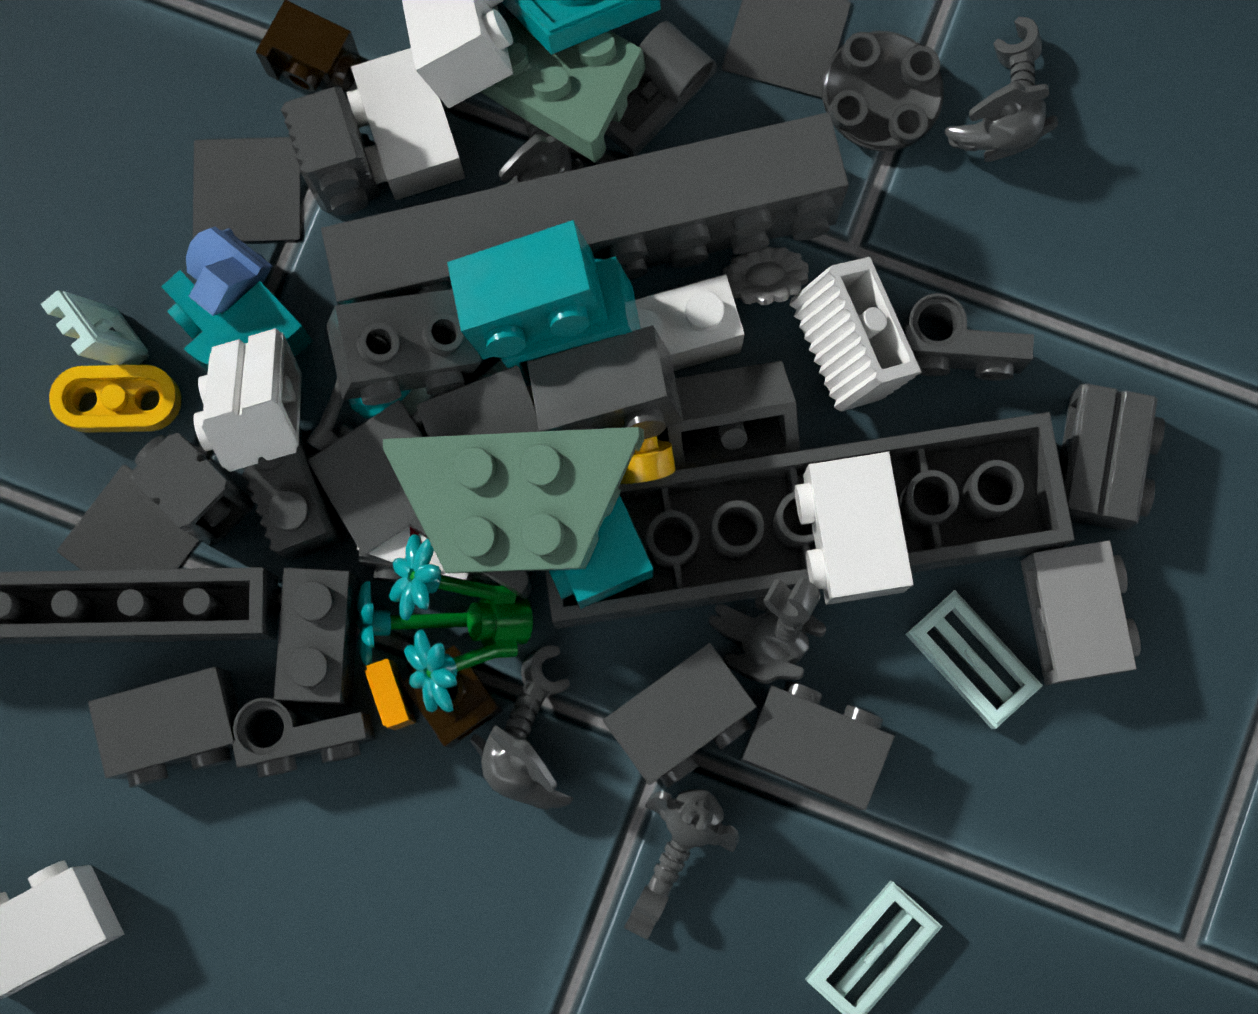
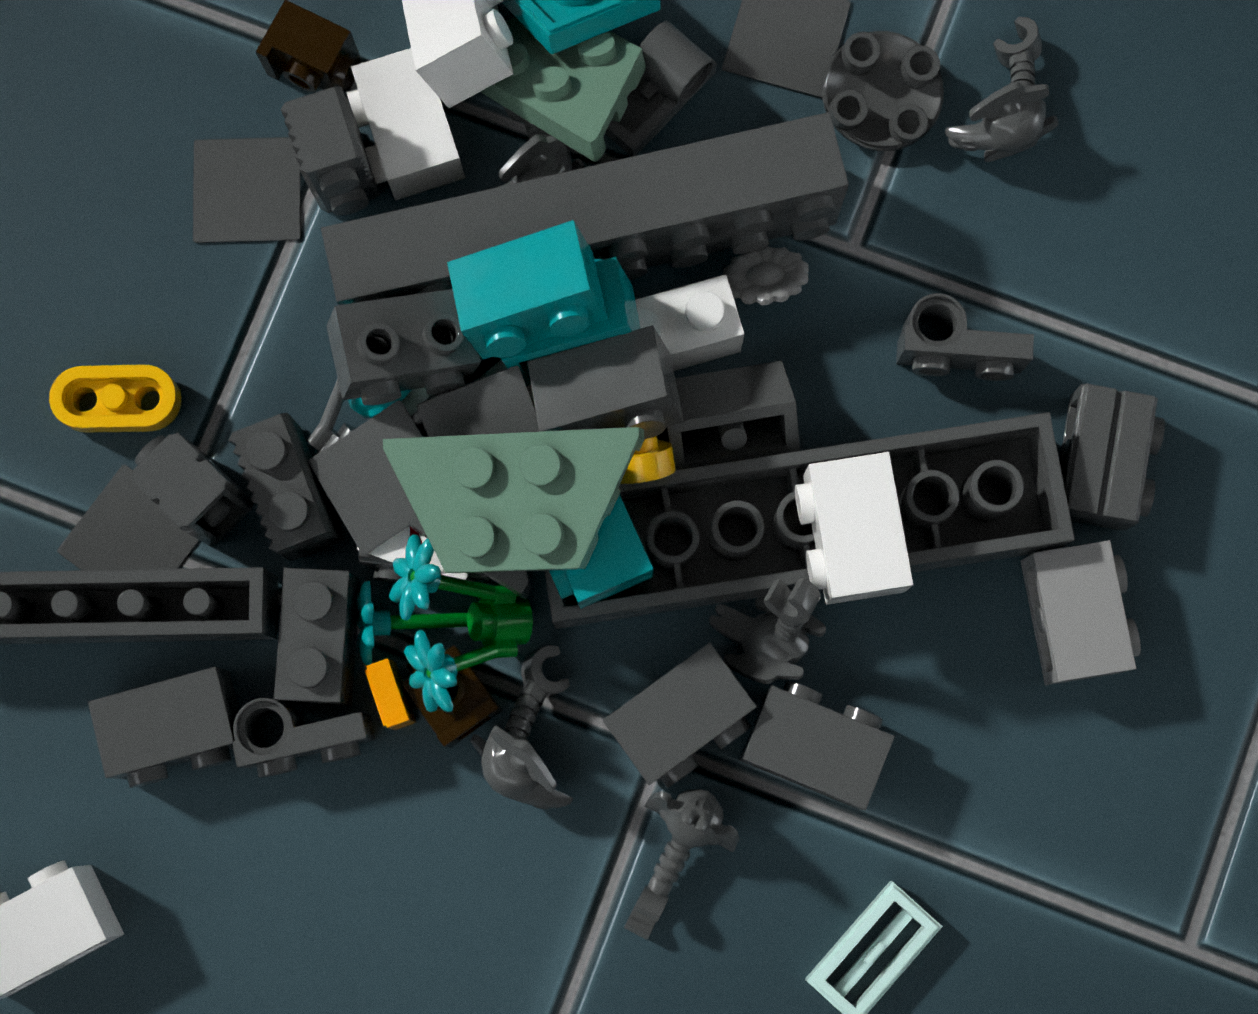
light aqua tile [41,290,149,365] -> none
teal brick [161,270,313,371] -> none
medium blue piece [186,226,272,316] -> none
white brick [194,328,302,472] -> none
white brick [789,257,922,412] -> none
light aqua tile [905,590,1043,729] -> none

